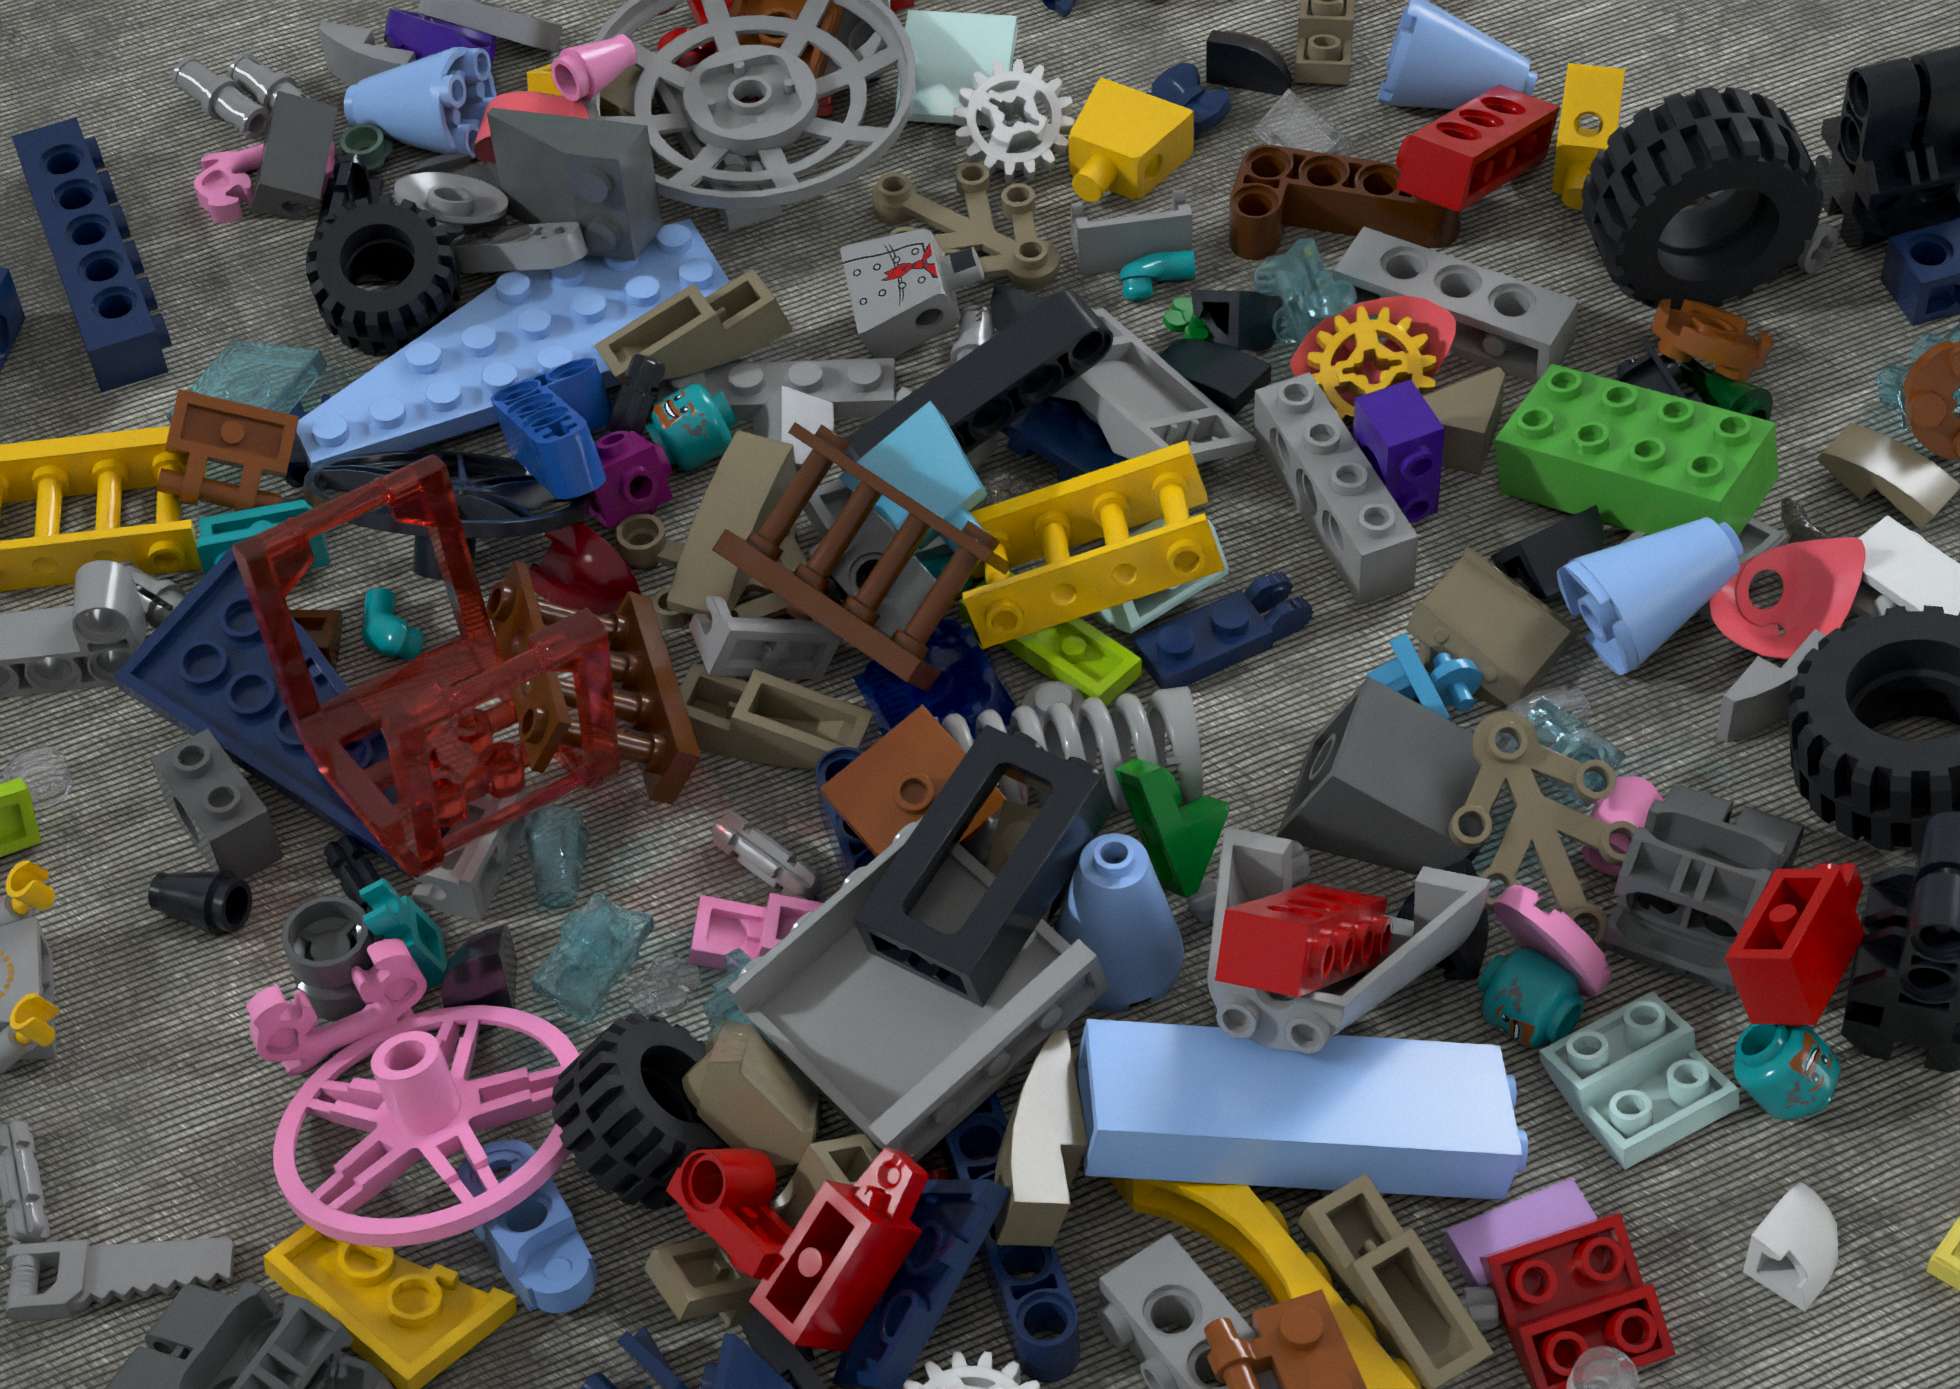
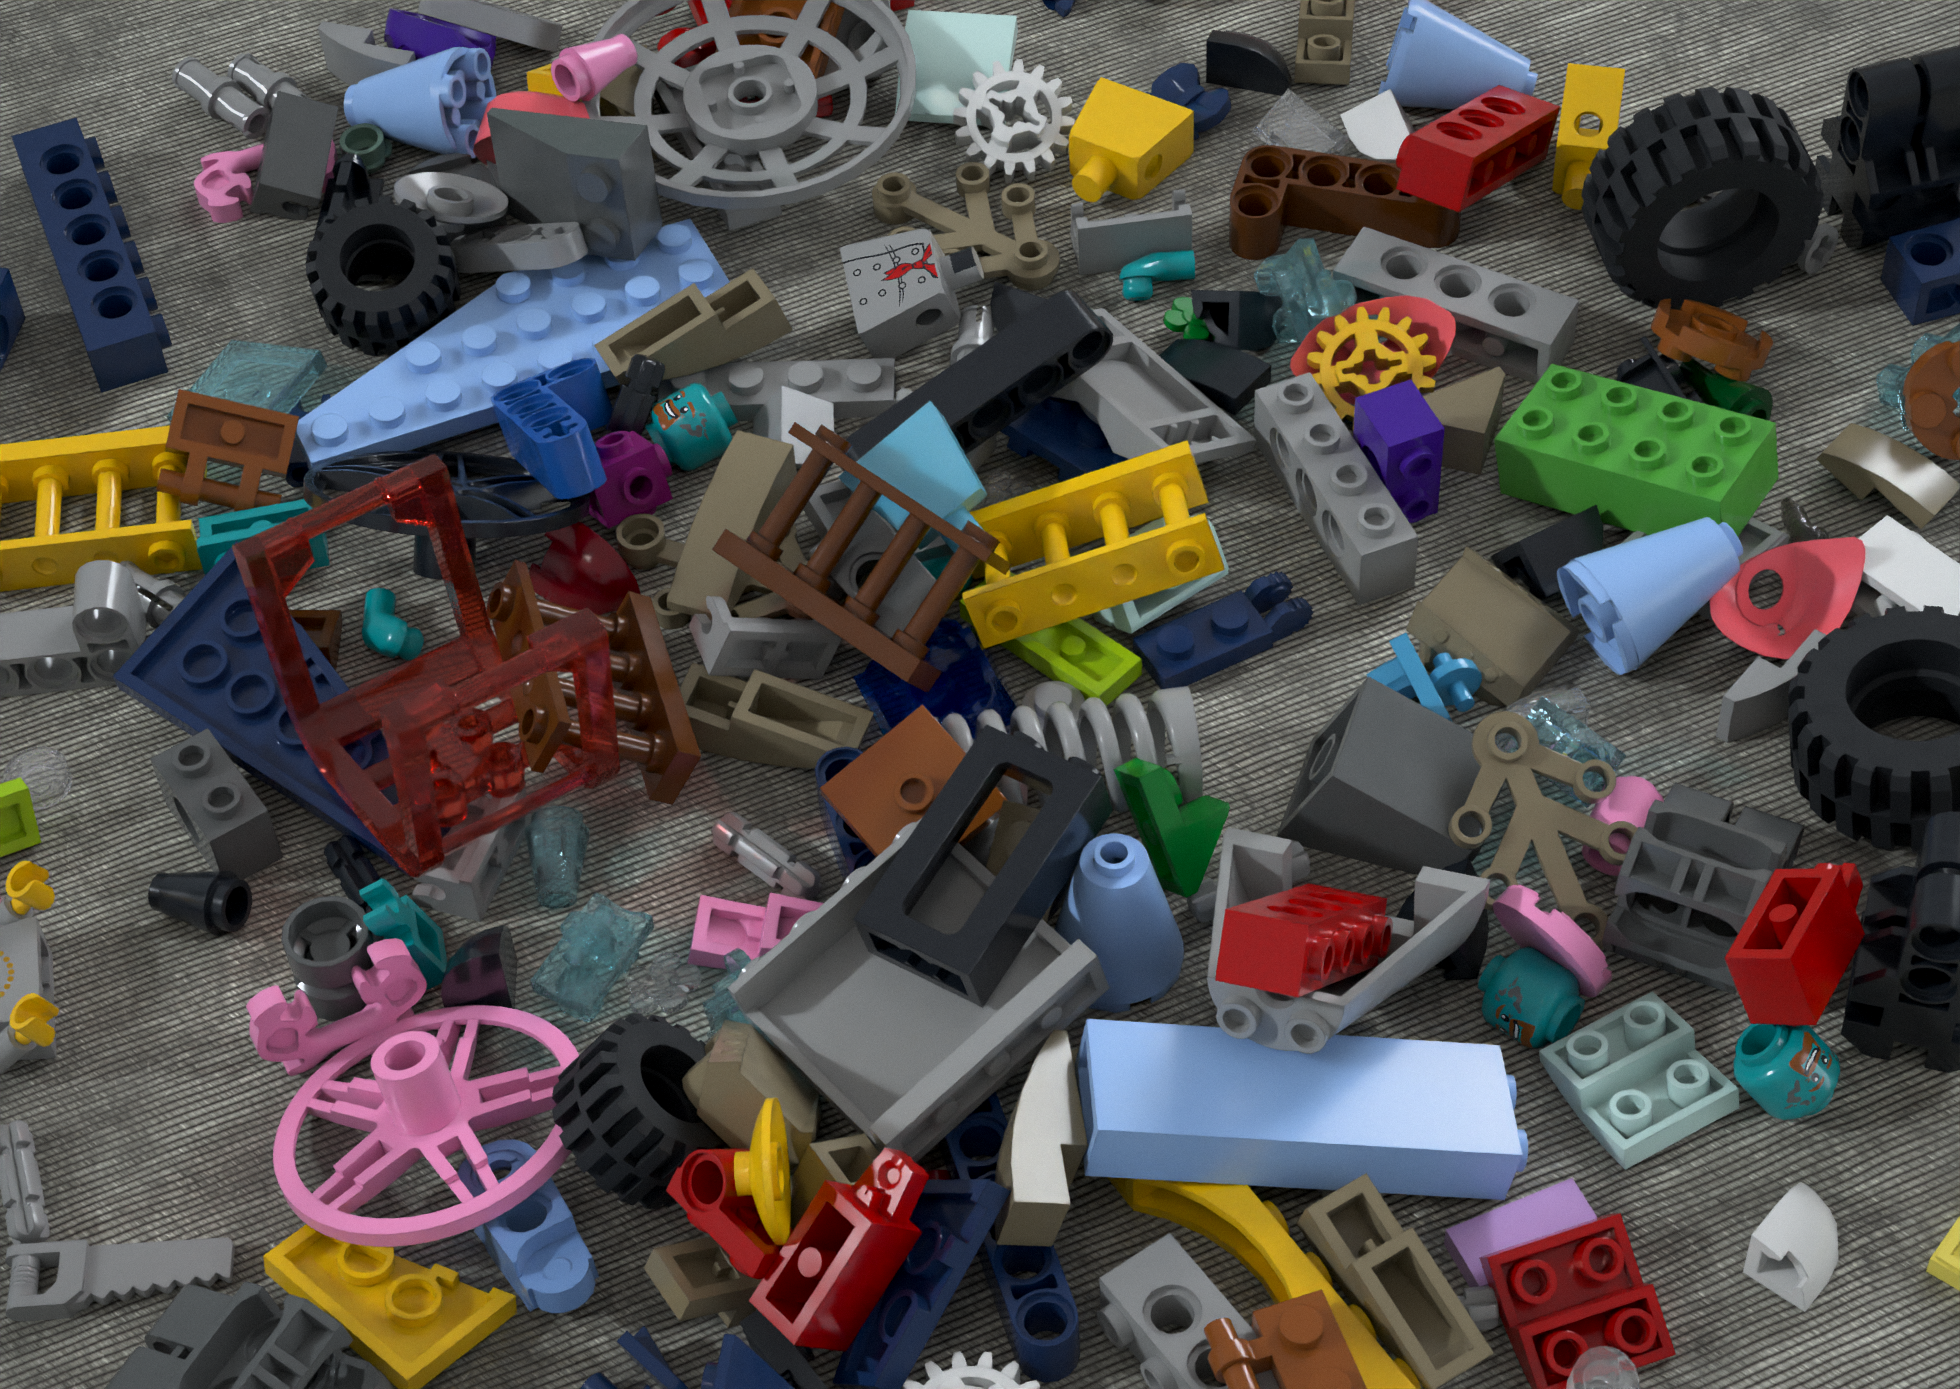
none -> yellow dish [734,1097,791,1246]
none -> white brick [1340,89,1415,164]

